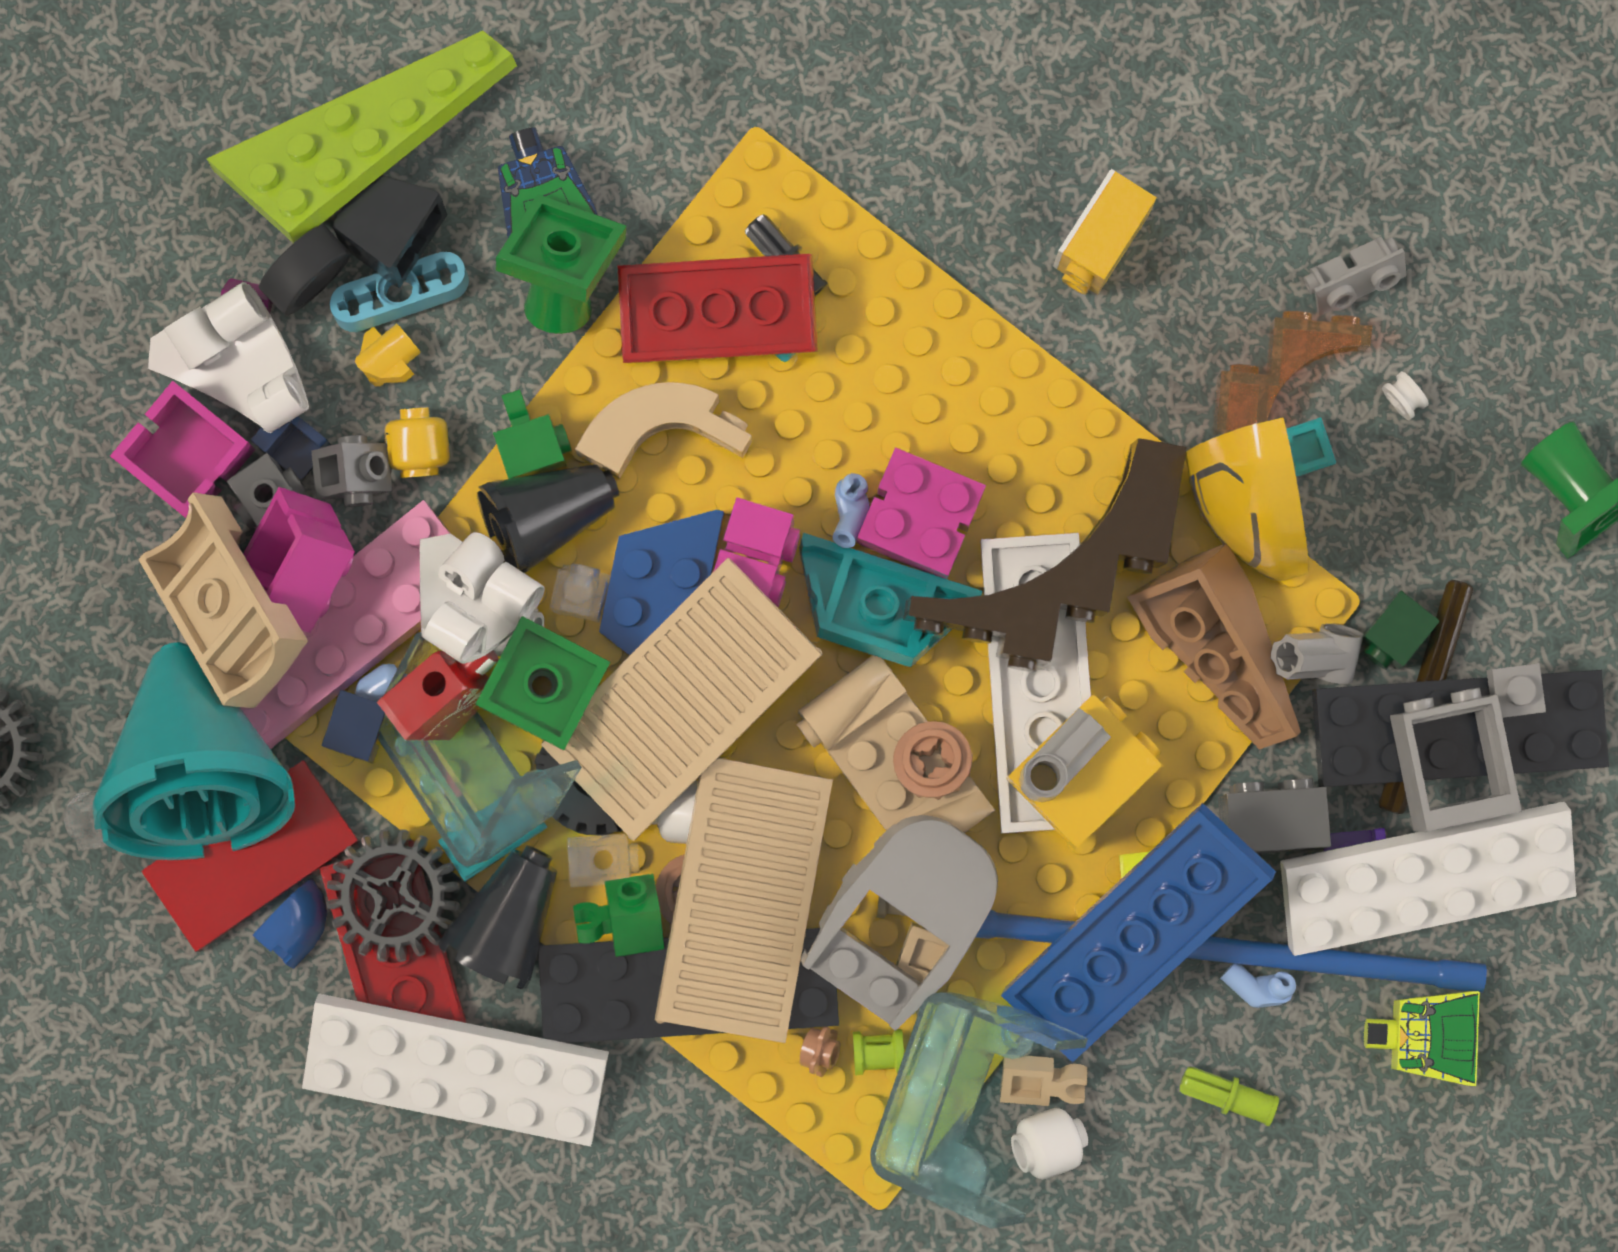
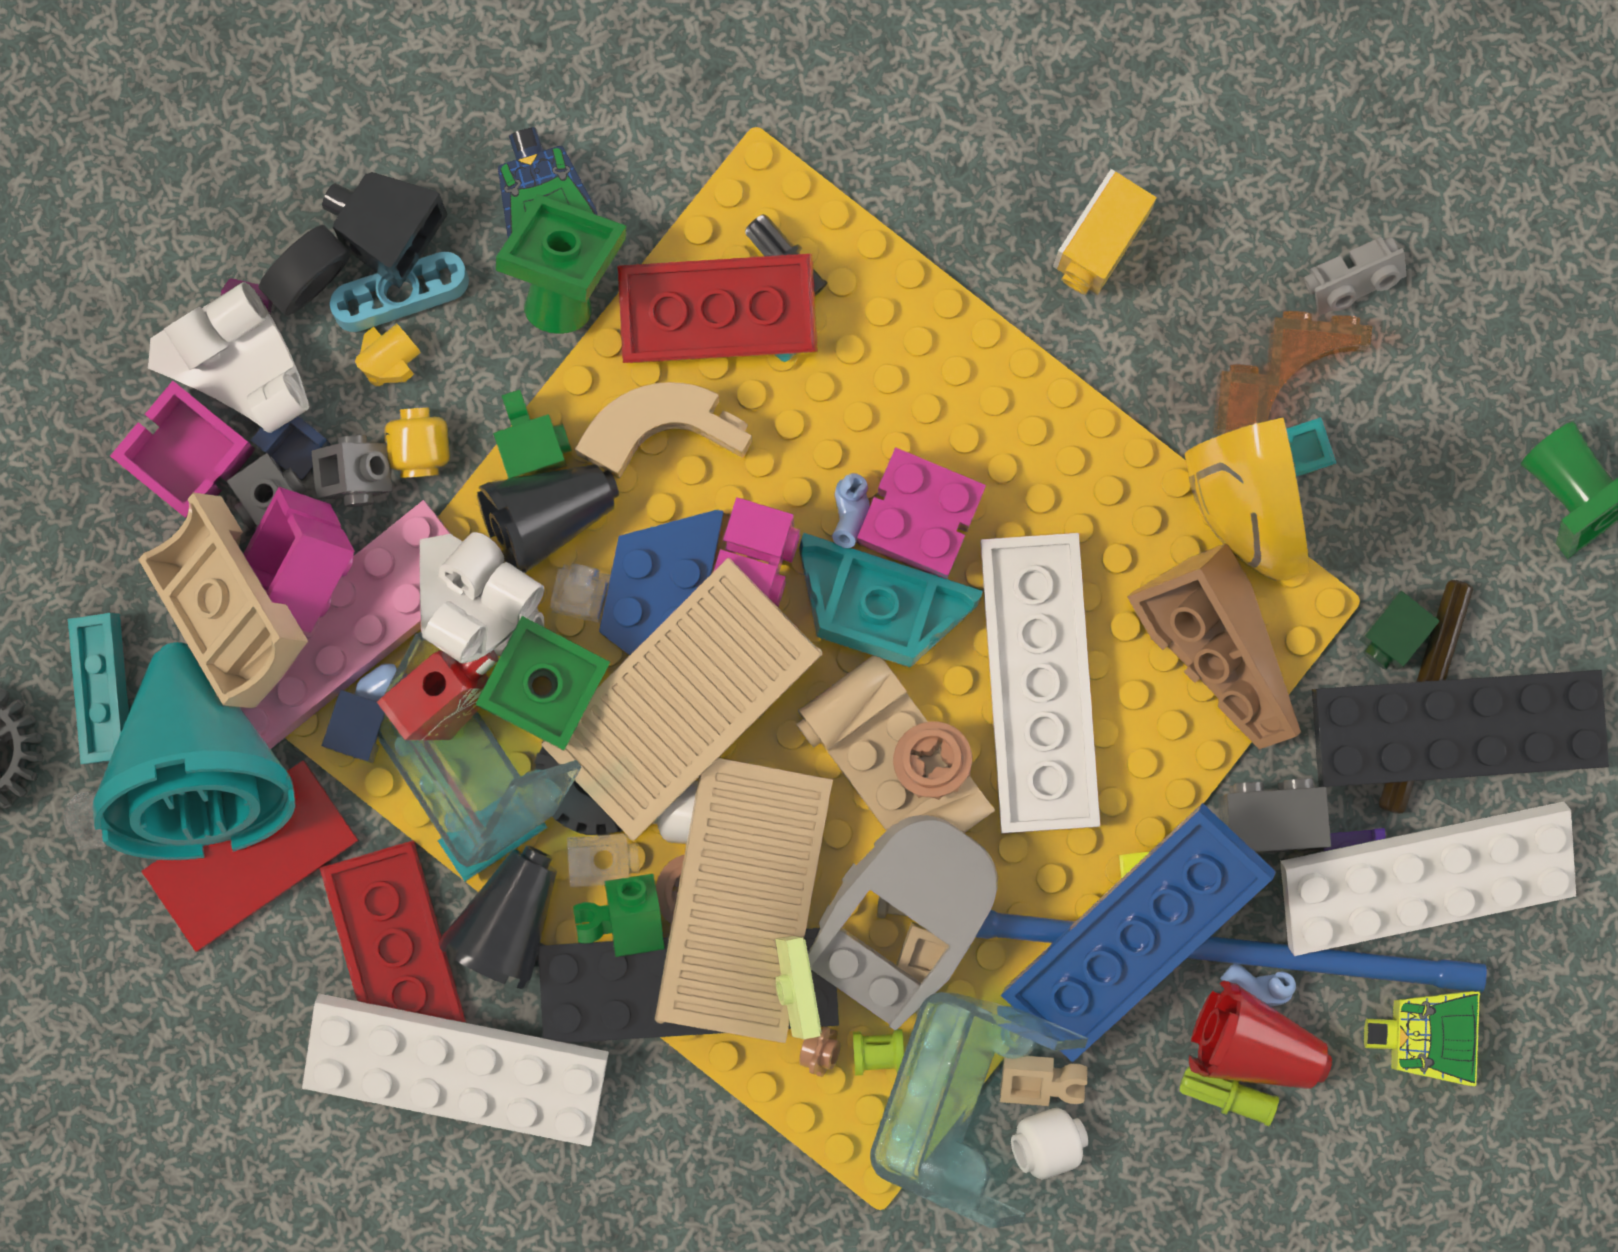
lime wing [206,30,517,243] -> none
blue brick [252,879,327,969] -> none
dark grey gear [326,829,460,962] -> none
dark brown arch [903,438,1187,672] -> none
yellow brick [1006,694,1163,850] -> none
light grey piece [1019,708,1111,802] -> none
light grey piece [1270,623,1364,684] -> none
white bush [1382,371,1429,420] -> none
light grey window [1390,688,1522,832] -> none
light grey plate [1487,663,1546,718] -> none
none -> teal plate [68,613,129,765]
none -> yellowish green plate [775,936,822,1039]
none -> red cone [1189,980,1332,1089]

